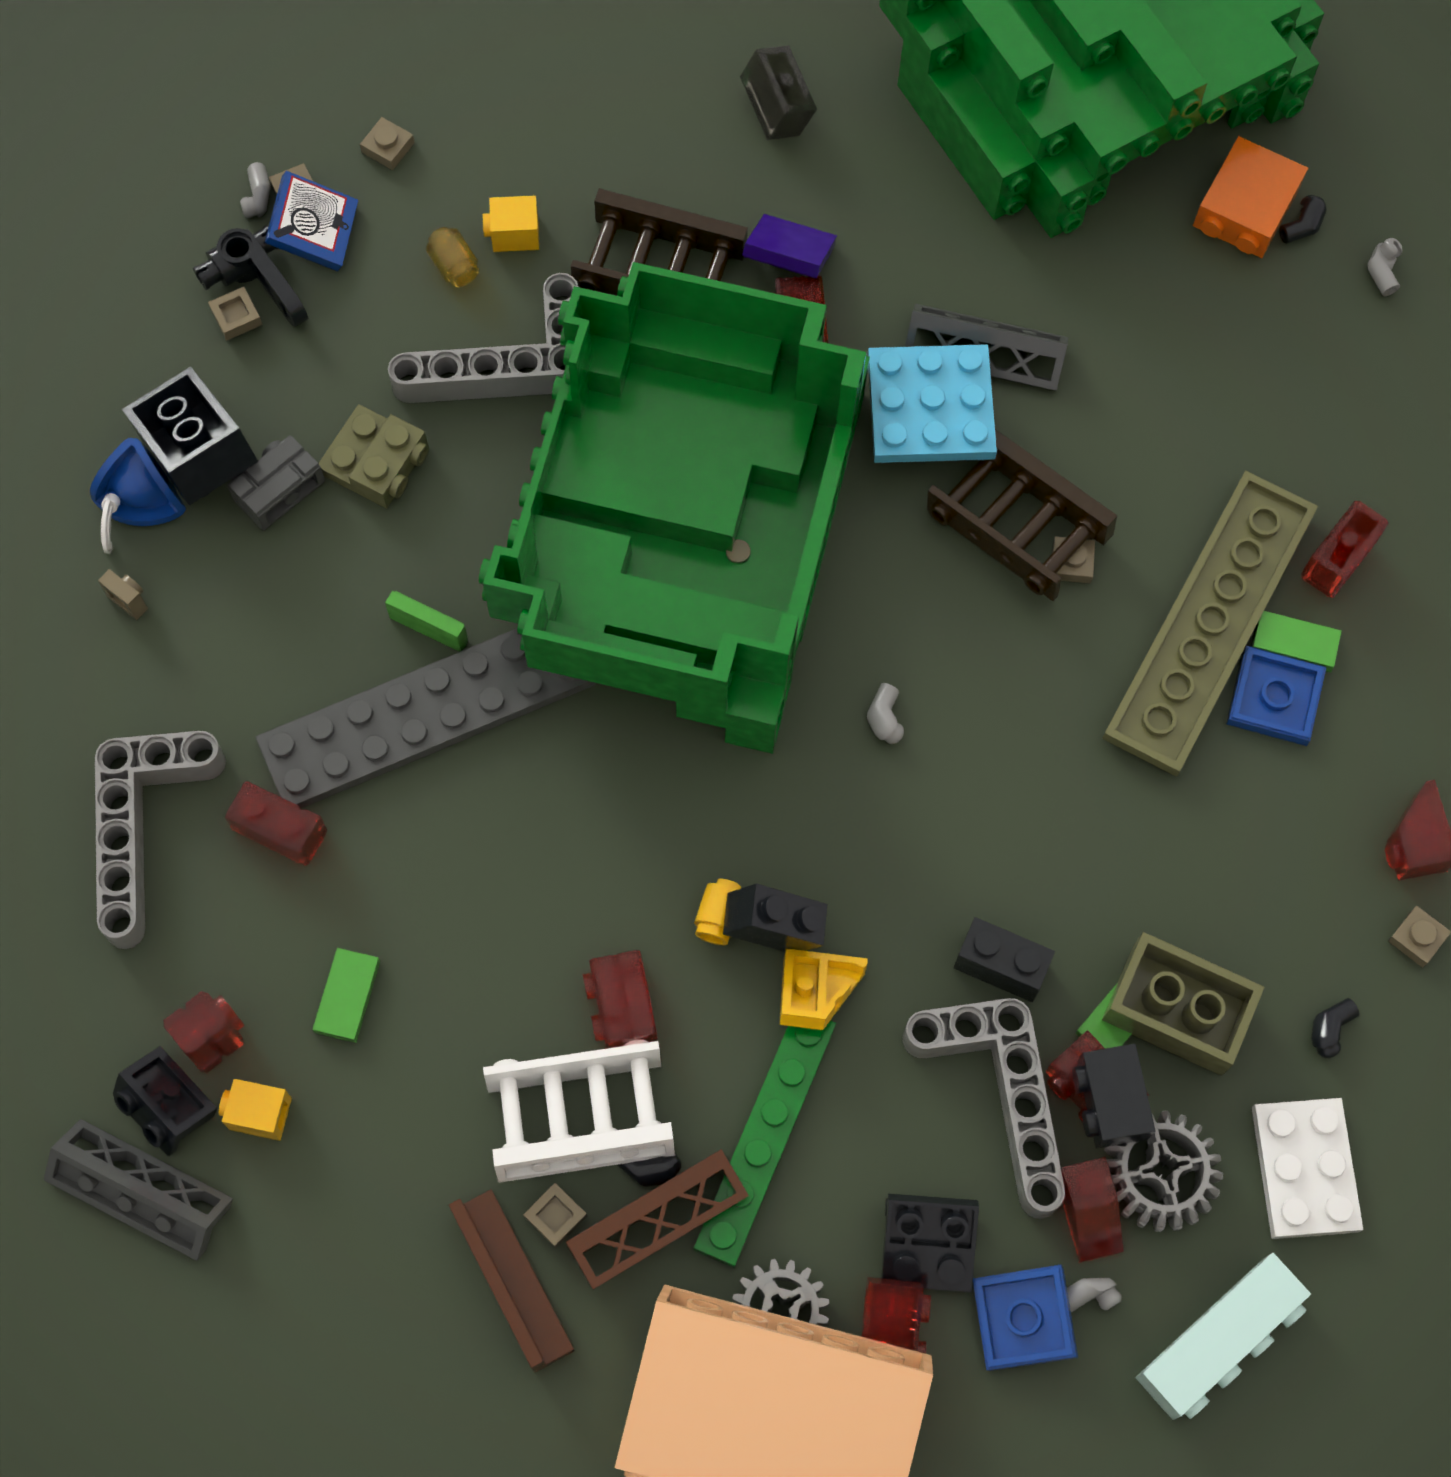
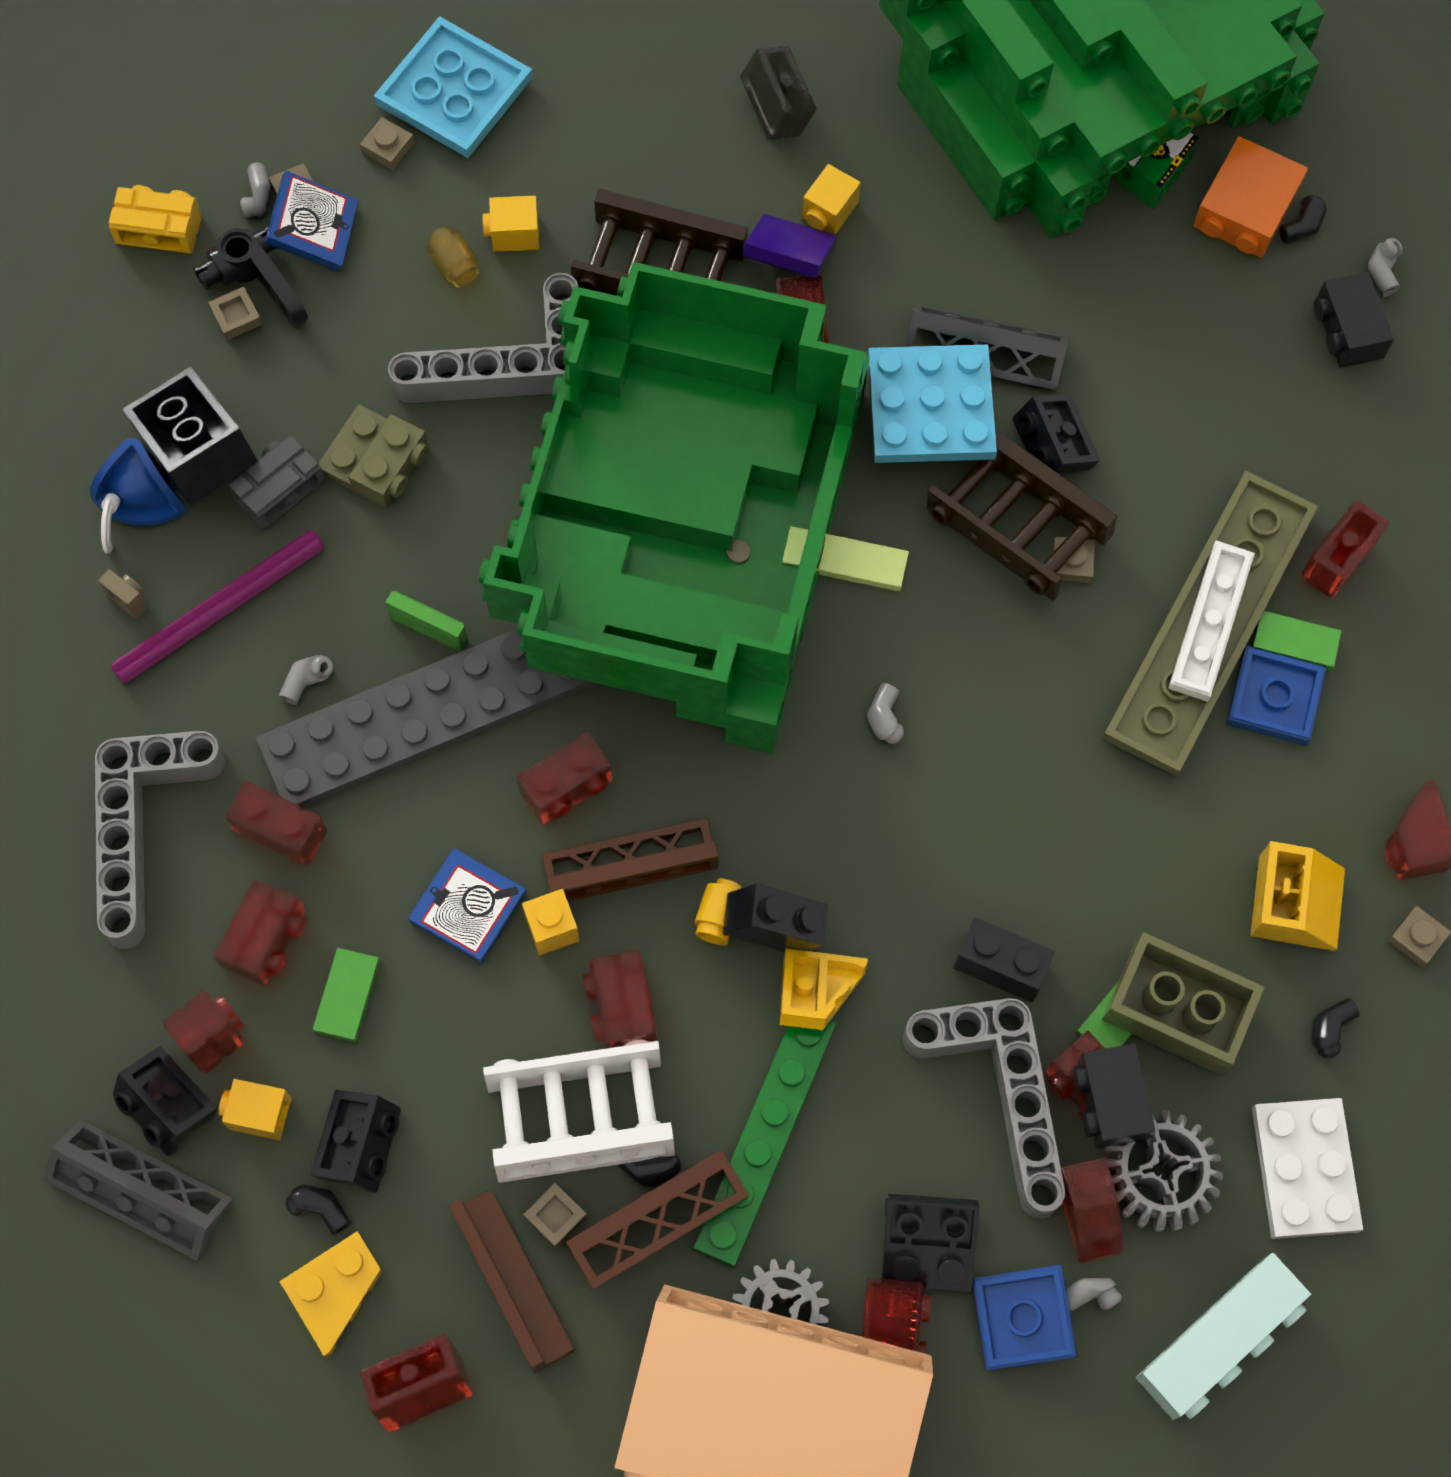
none -> yellow brick [108,185,201,254]
none -> magenta axle [111,530,324,684]
none -> clear red brick [214,880,307,986]
none -> light grey arm [278,655,334,705]
none -> yellow wing [279,1231,383,1357]
none -> black arm [286,1184,352,1235]
none -> black bracket [310,1089,401,1193]
none -> clear red brick [360,1334,473,1433]
none -> medium azure plate [373,16,533,158]
none -> tile [408,848,527,964]
none -> clear red brick [516,731,612,826]
none -> yellow brick [522,889,579,956]
none -> reddish brown fence [542,818,719,902]
none -> yellowish green tile [782,526,909,592]
none -> yellow brick [802,164,861,235]
none -> black bracket [1013,394,1099,474]
none -> green torso [1112,133,1199,209]
none -> white tile [1168,541,1255,702]
none -> yellow slope [1250,841,1345,951]
none -> black brick [1314,272,1394,368]

